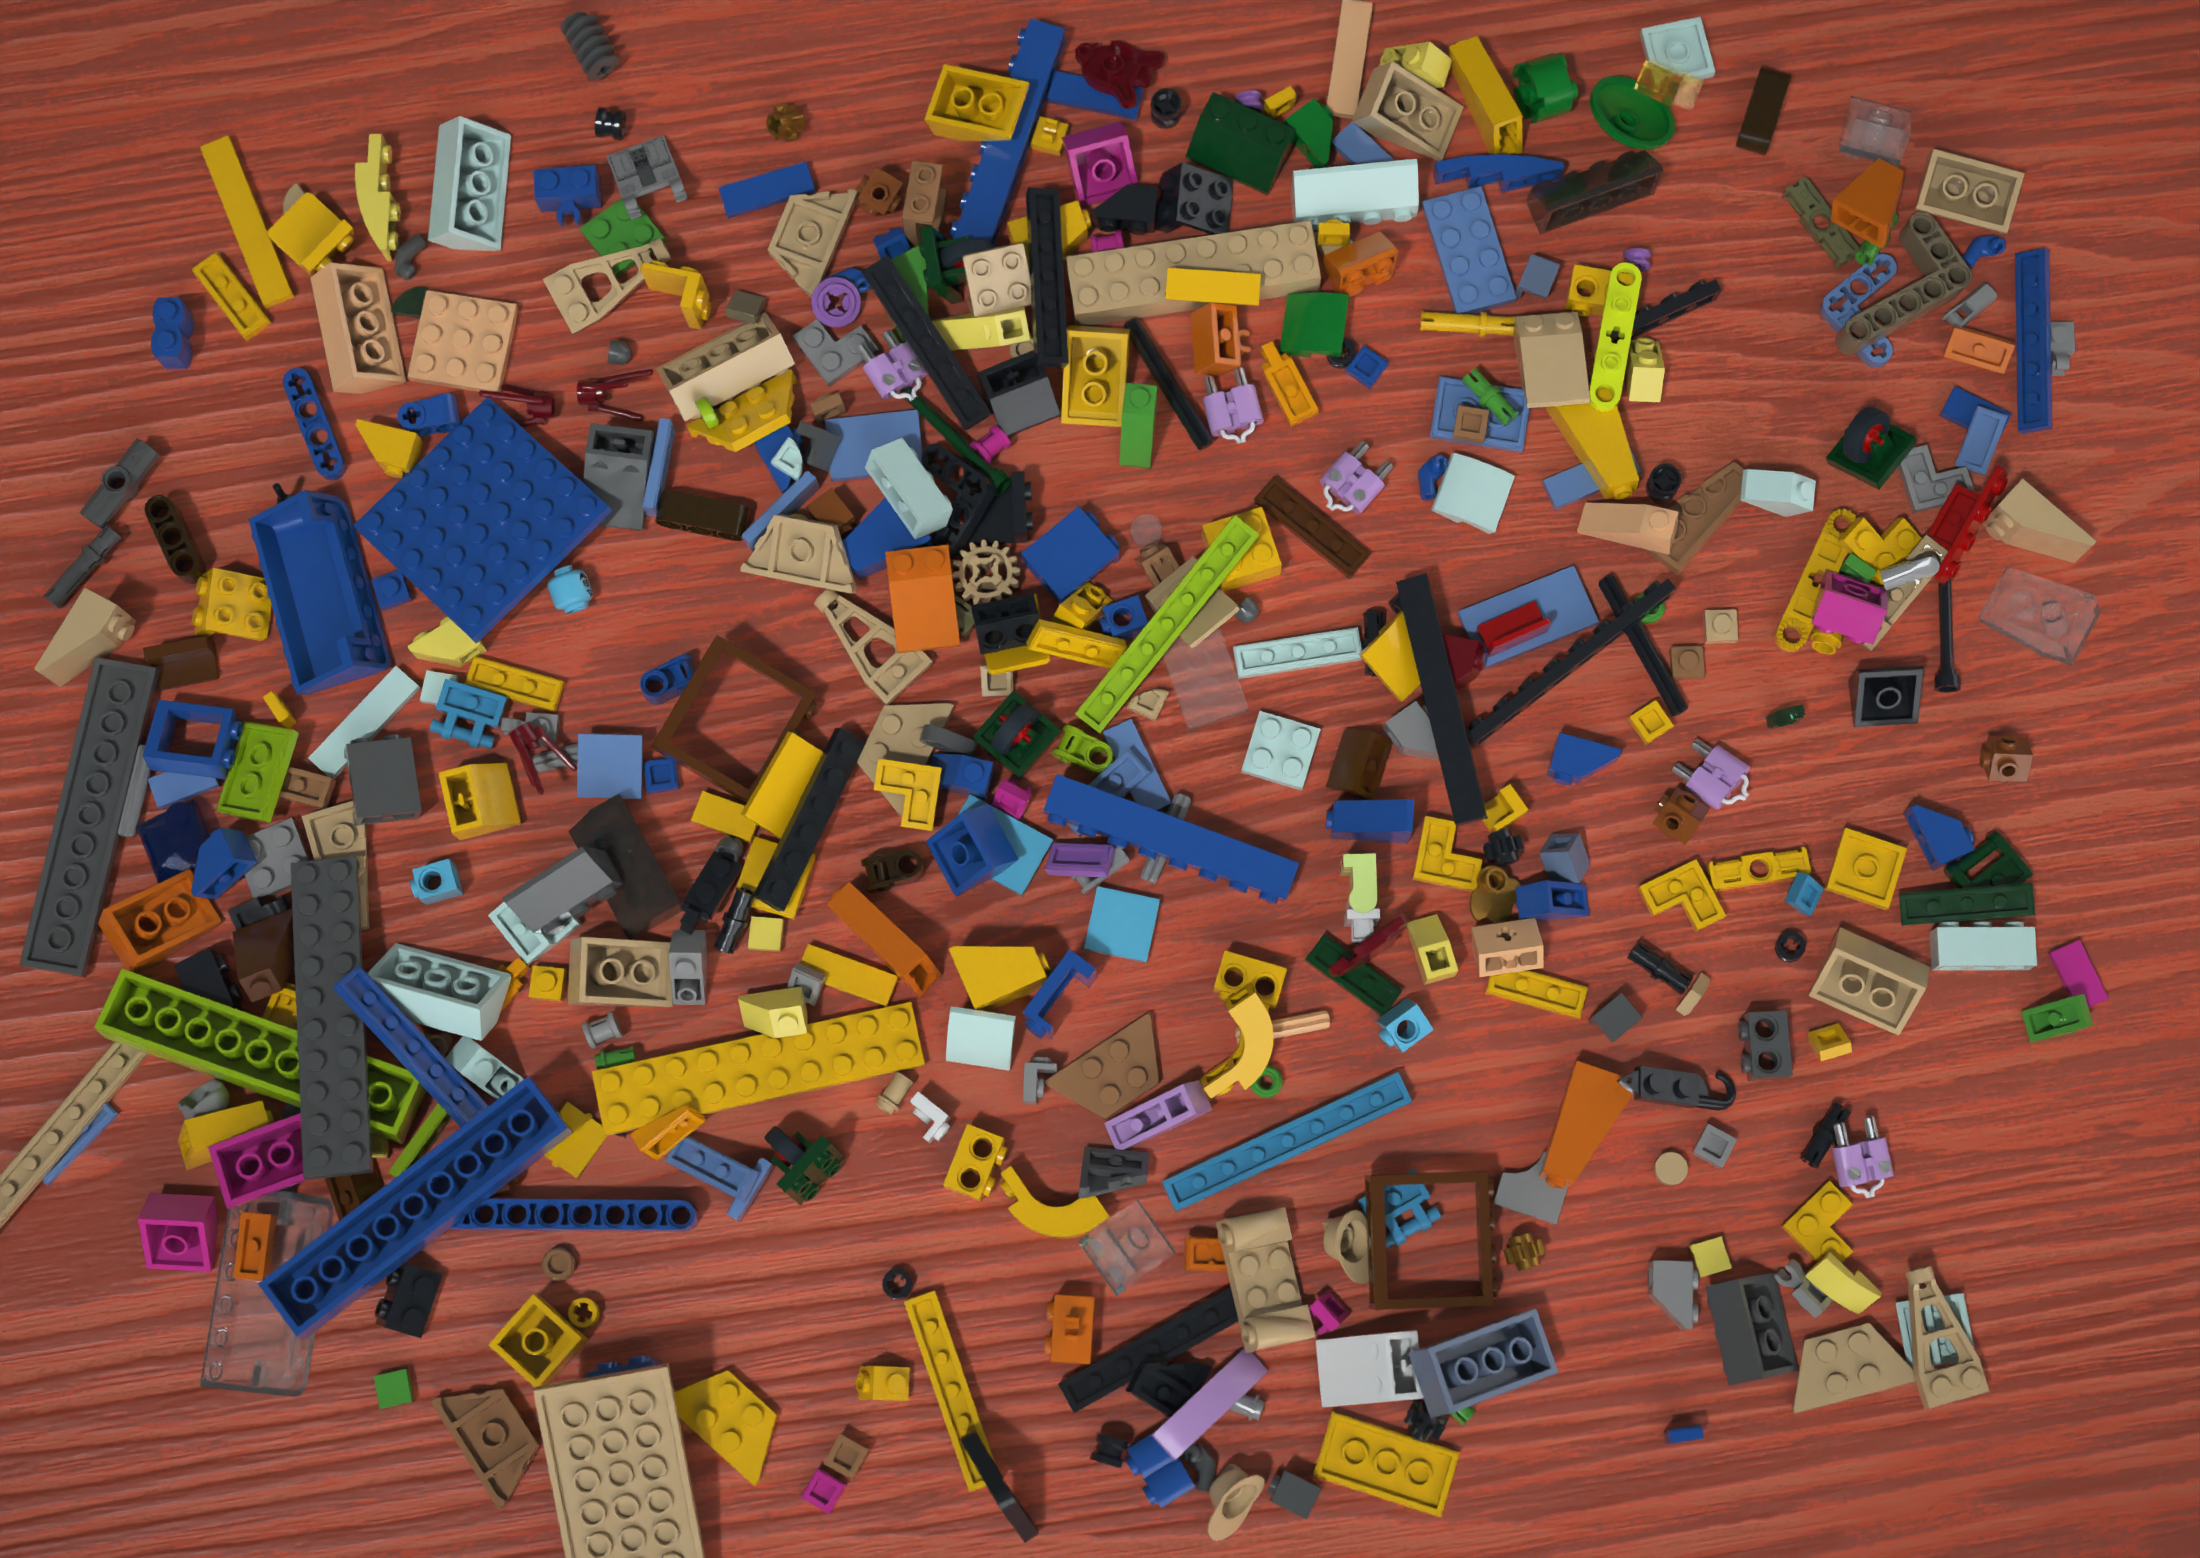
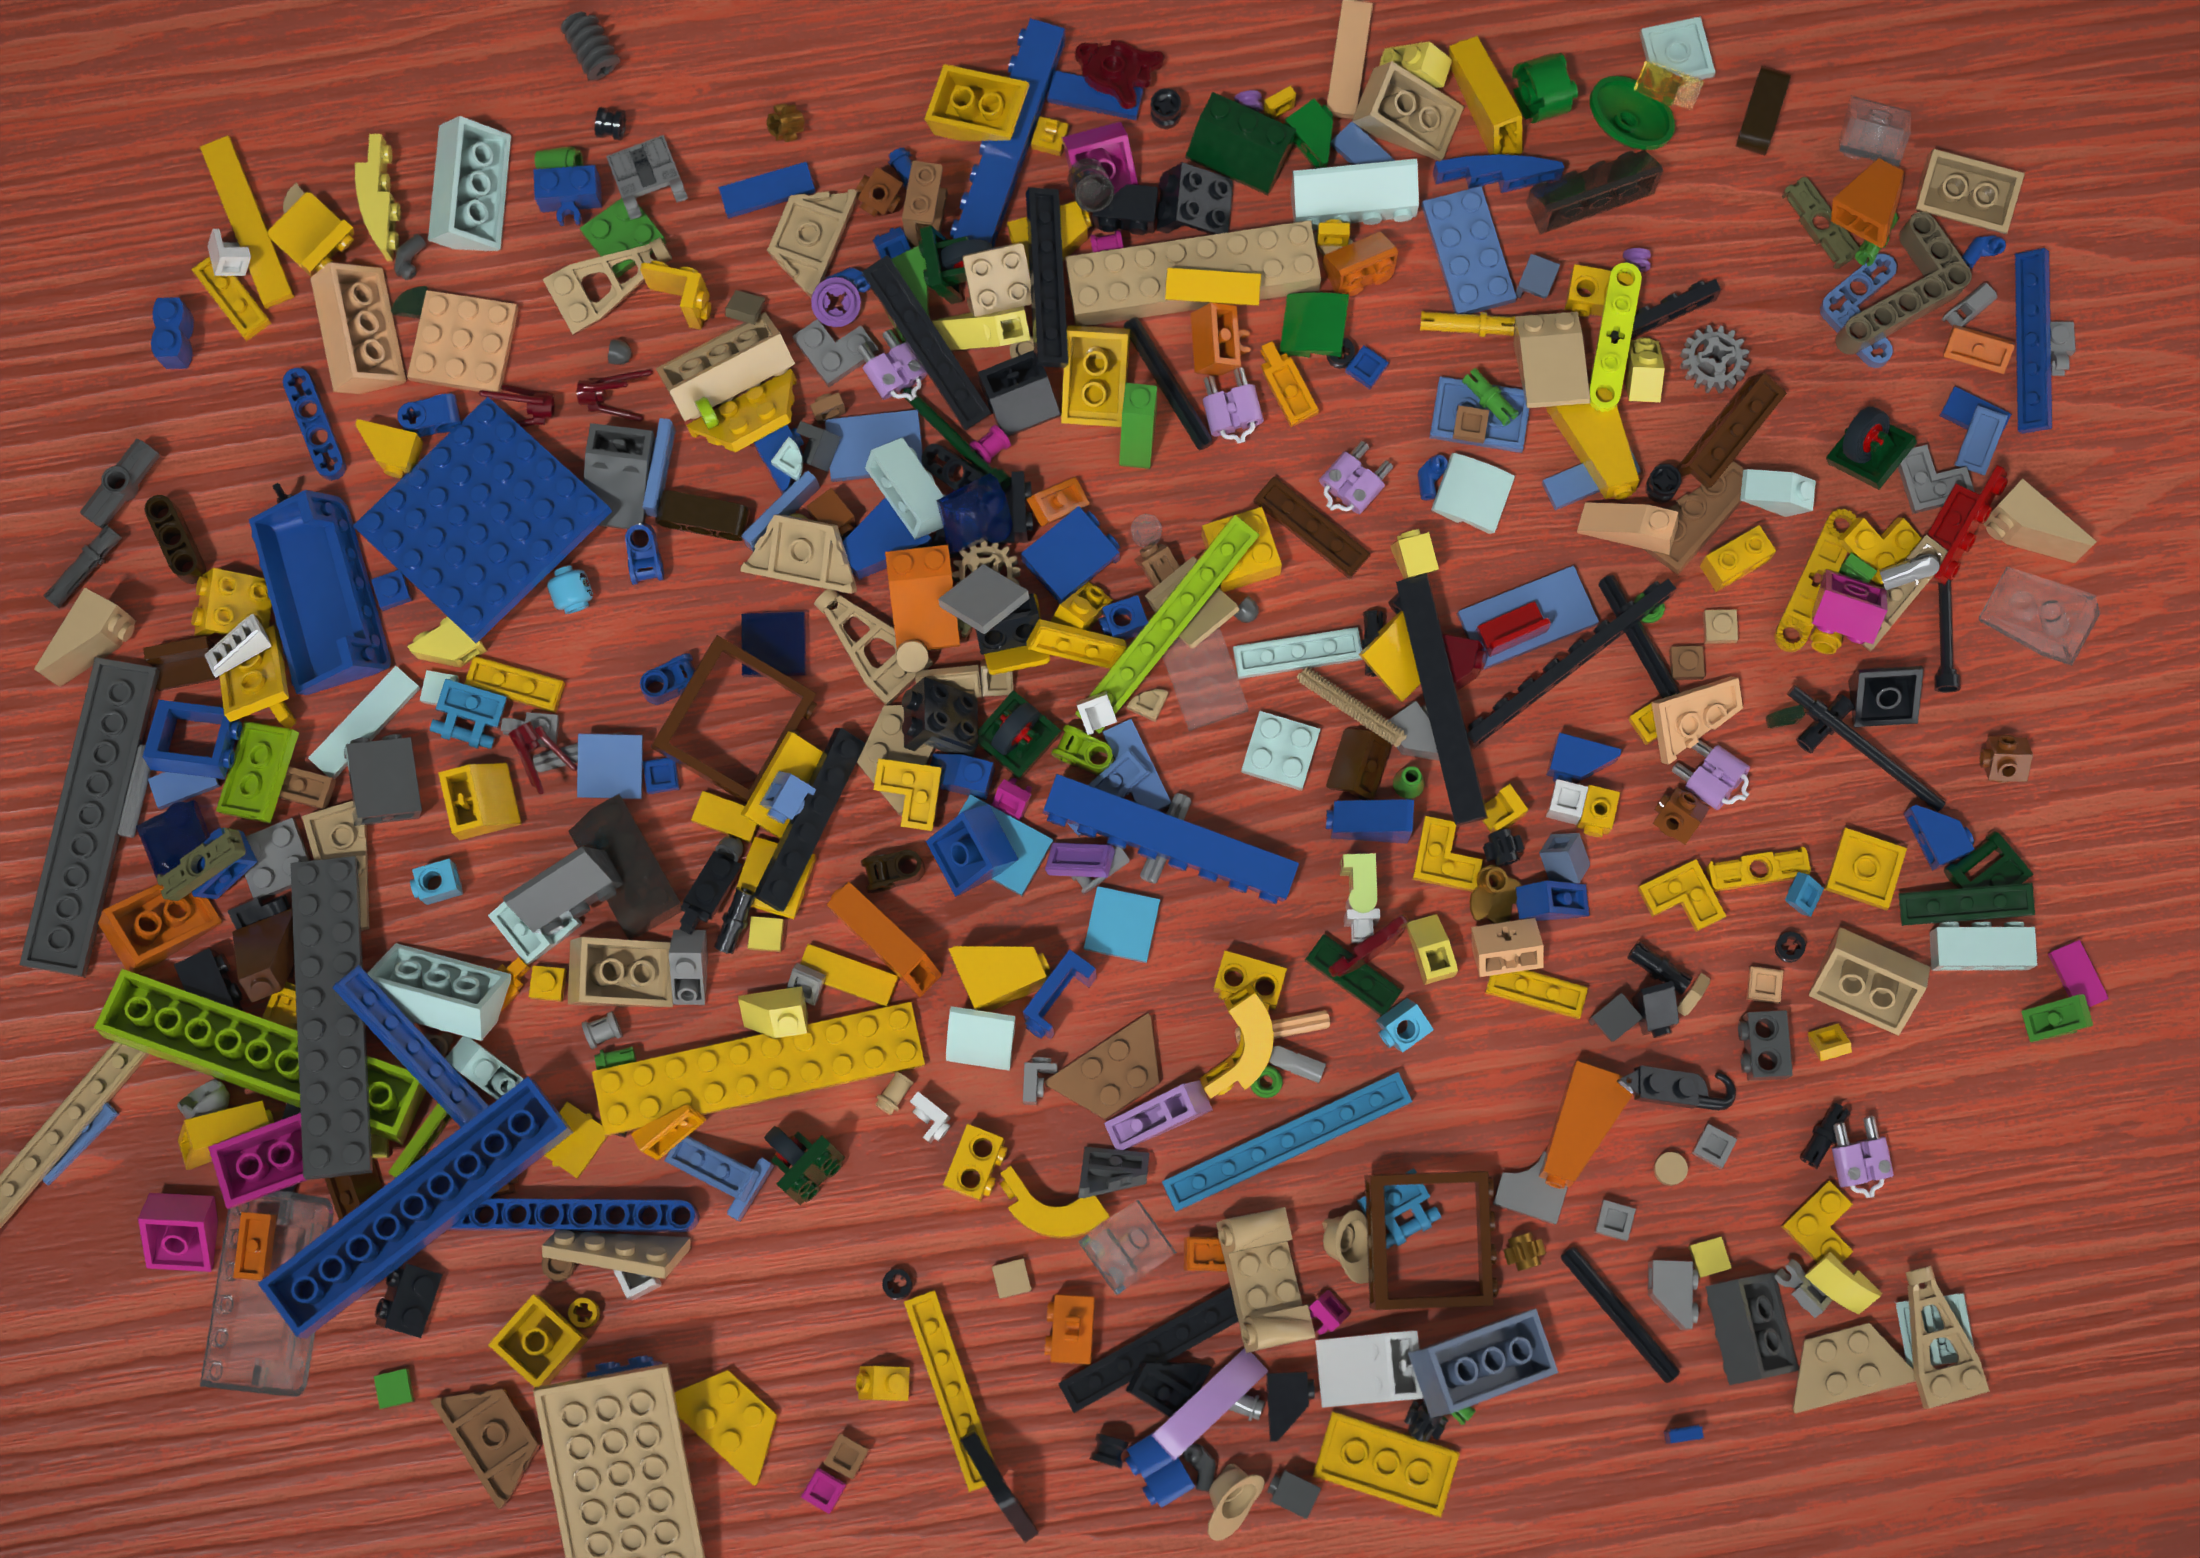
none -> olive piece [157,828,246,901]
none -> white slope [205,614,272,678]
none -> white panel [207,228,251,276]
none -> yellow plate [217,625,289,722]
none -> bright green cone [535,146,583,169]
none -> tan wing [542,1230,690,1279]
none -> white panel [613,1270,662,1301]
none -> blue piece [625,523,664,585]
none -> clear blue tile [741,612,806,678]
none -> medium blue brick [760,771,816,824]
none -> blue pin [888,147,912,189]
none -> tan tile [896,639,928,673]
none -> black bracket [902,677,978,752]
none -> tan tile [915,665,982,698]
none -> clear blue slope [936,473,1013,554]
none -> light grey tile [938,564,1029,634]
none -> tan tile [992,1258,1032,1299]
none -> orange plate [1027,477,1090,527]
none -> clear smoke wheel [1067,158,1114,212]
none -> white panel [1076,691,1117,735]
none -> black slope [1266,1372,1315,1442]
none -> light grey bar [1269,1046,1326,1083]
none -> tan axle [1297,666,1407,747]
none -> light yellow slope [1390,529,1439,579]
none -> bright green cone [1393,766,1425,799]
none -> white panel [1546,779,1588,825]
none -> black axle [1561,1247,1680,1383]
none -> yellow brick [1577,785,1620,837]
none -> light grey plate [1594,1200,1636,1241]
none -> black slope [1632,981,1679,1038]
none -> light nougat wing [1651,676,1743,765]
none -> reddish brown fence [1676,372,1787,488]
none -> light grey gear [1680,325,1749,394]
none -> yellow brick [1700,525,1776,592]
none -> light nougat tile [1746,966,1783,1004]
none -> black bar [1787,685,1946,812]
none -> black pin [1796,694,1855,753]

